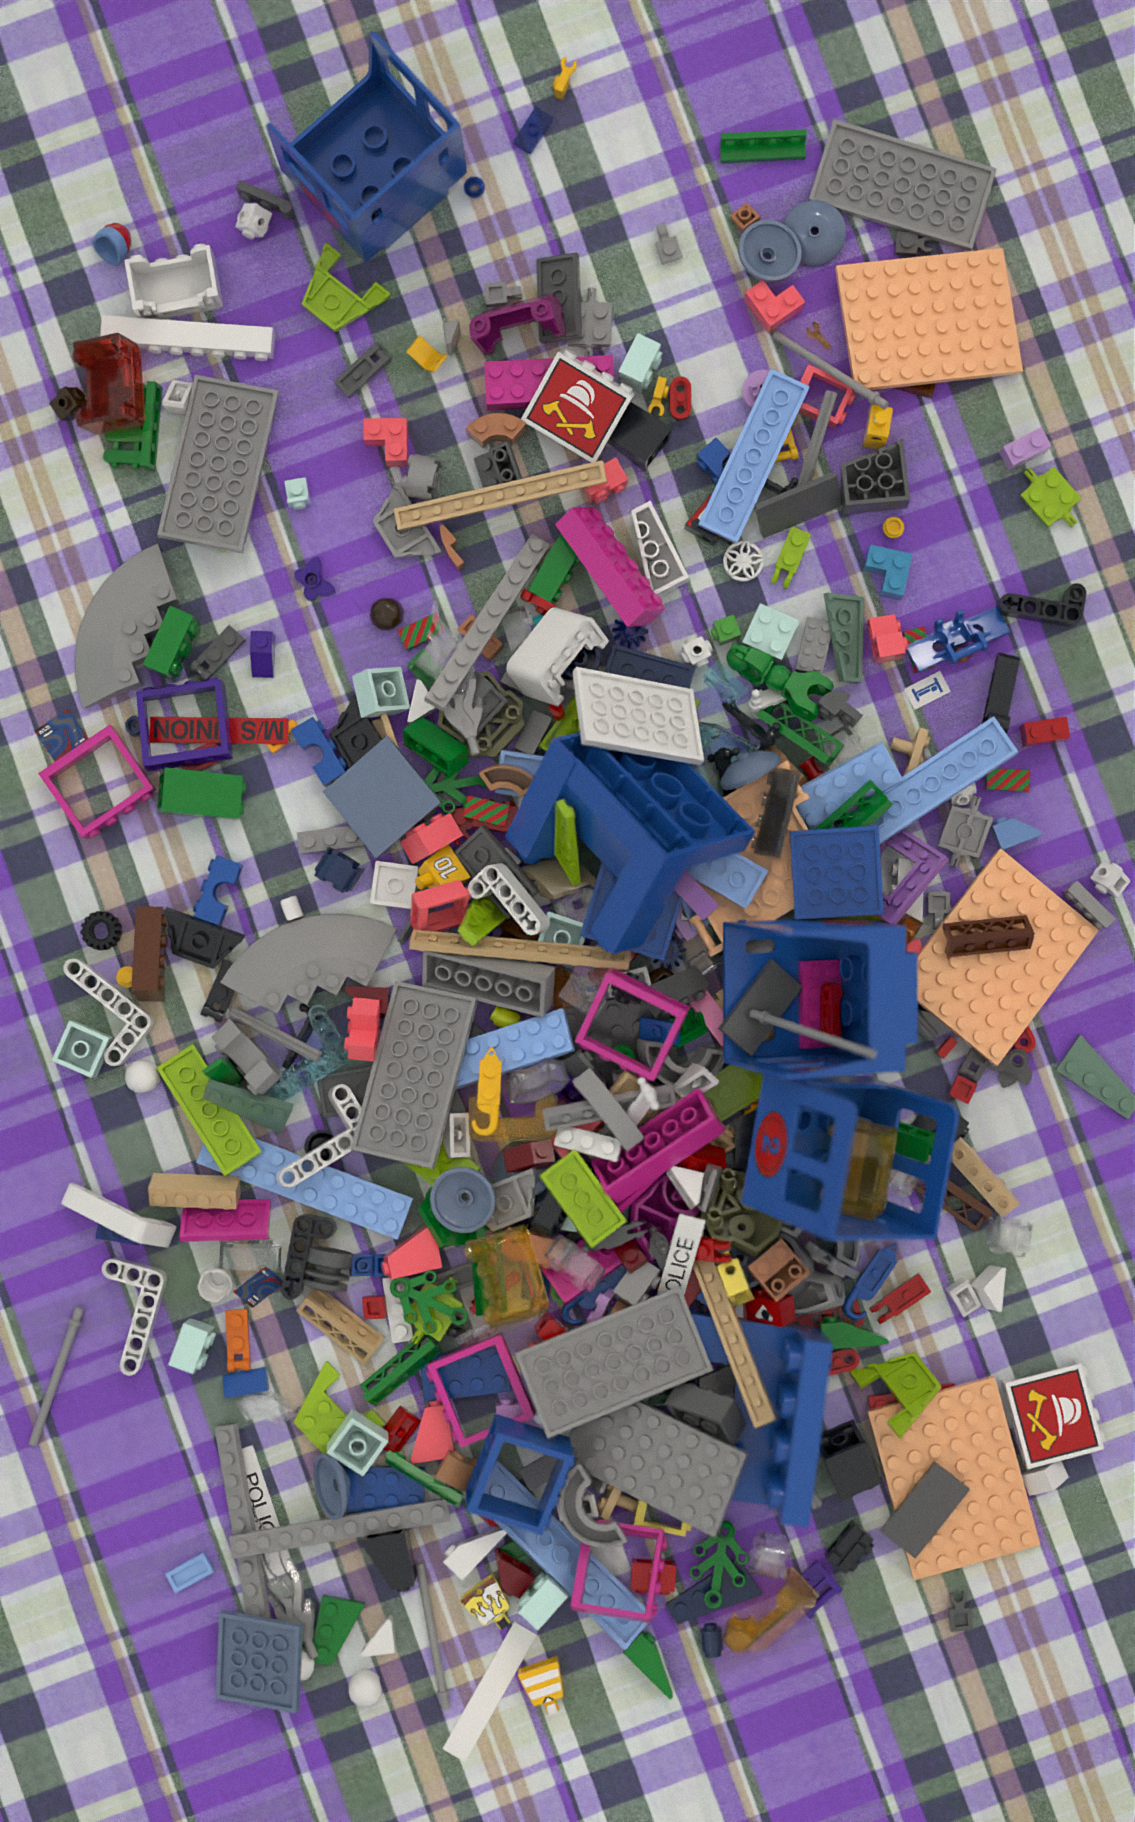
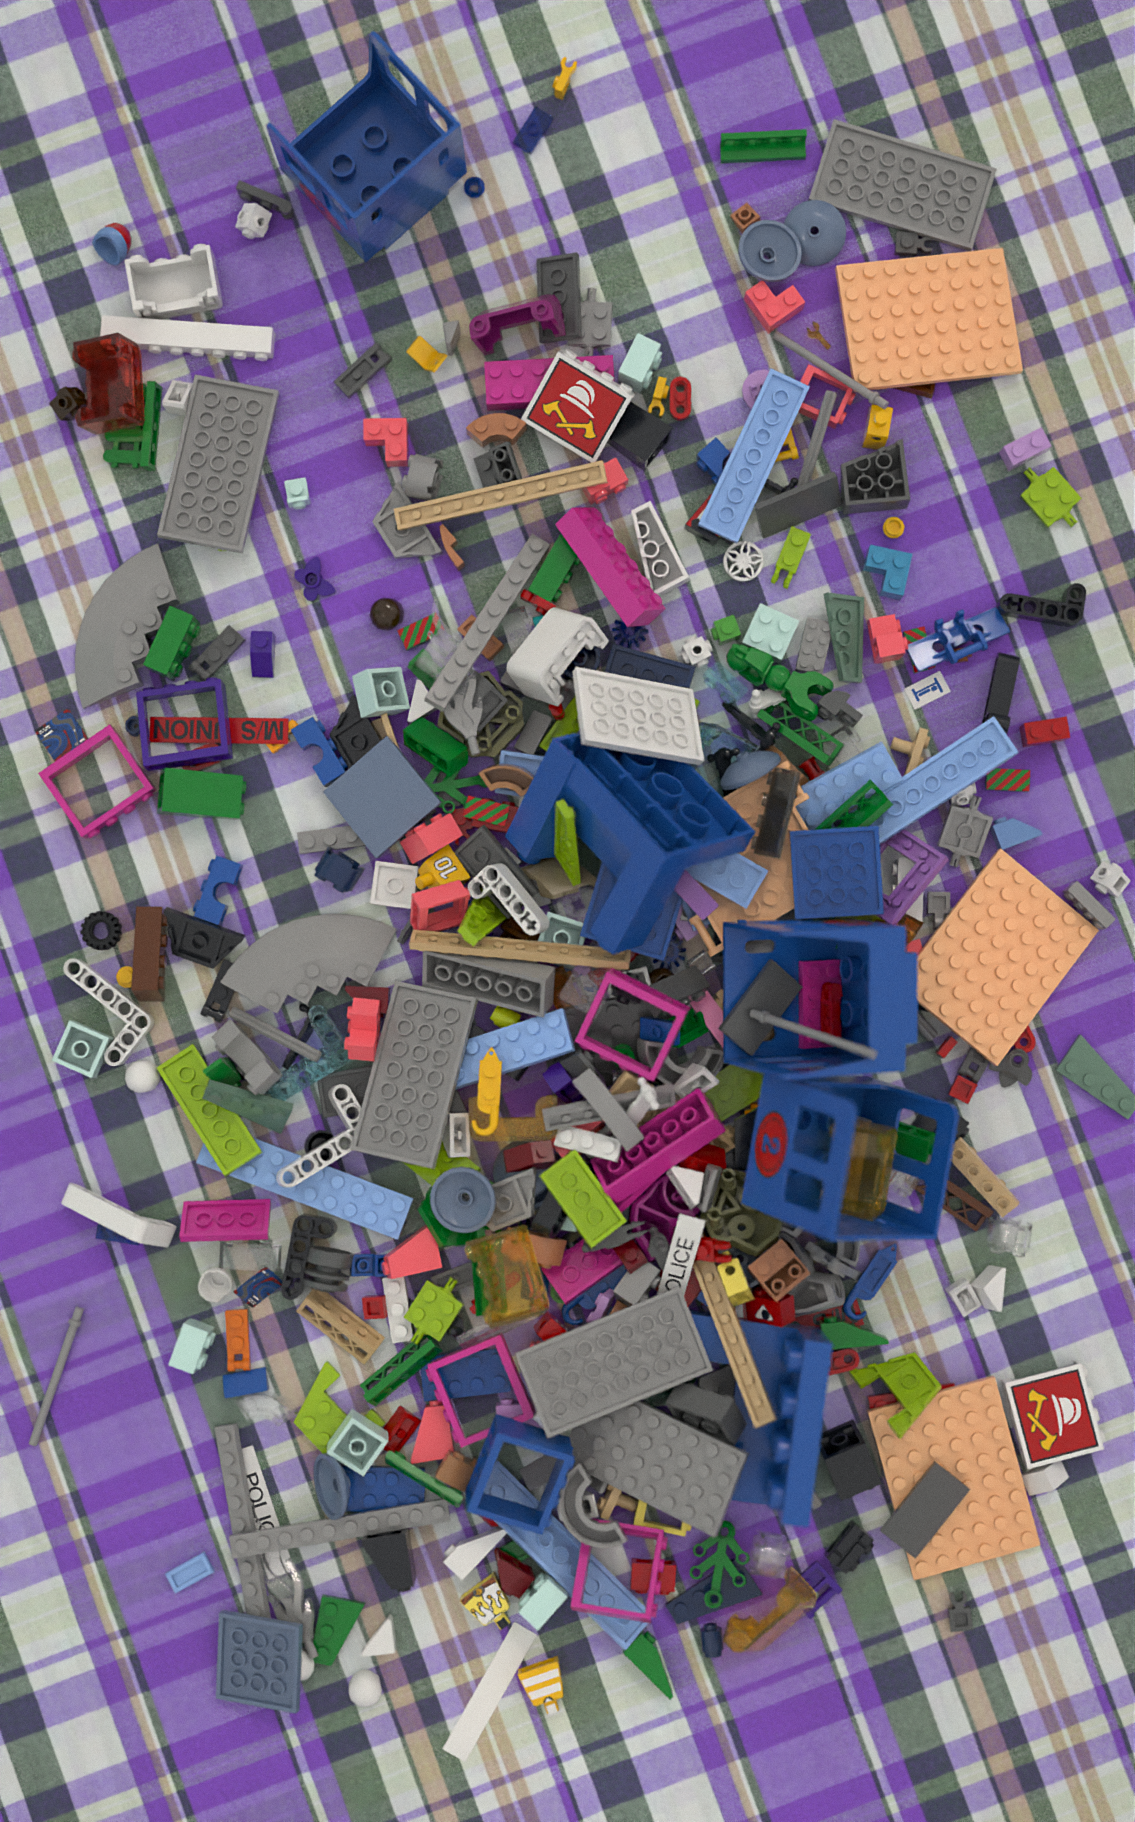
white beam [102,1257,167,1376] -> none
tan brick [148,1173,241,1210] -> none
white brick [280,896,304,922] -> none
lime wing [302,243,391,333] -> none
green plant [390,1270,468,1334] -> none
light grey bar [415,1563,450,1710] -> none
light grey plate [484,281,523,307] -> none
clear brick [506,1058,569,1104] -> none
clear brick [544,1234,606,1292] -> none
light grey plate [655,223,683,265] -> none
red hinge [869,1273,931,1324] -> none
reddish brown fence [942,915,1035,958] -> none

